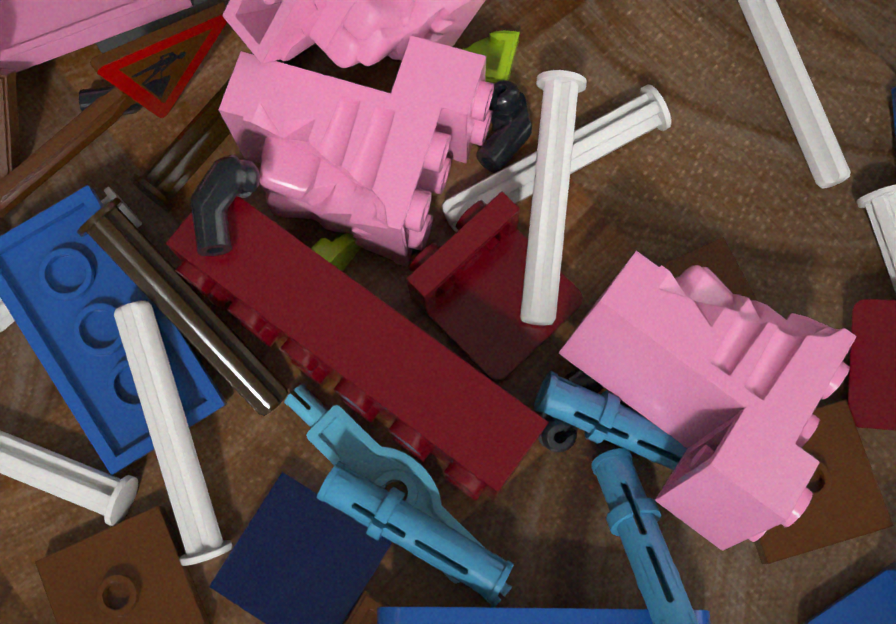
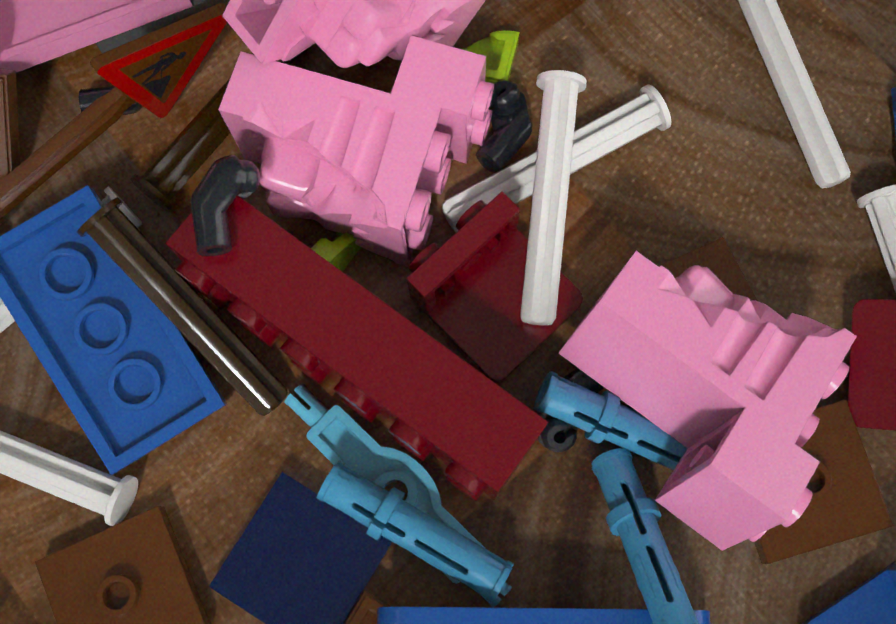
white axle [114,300,233,566] -> none

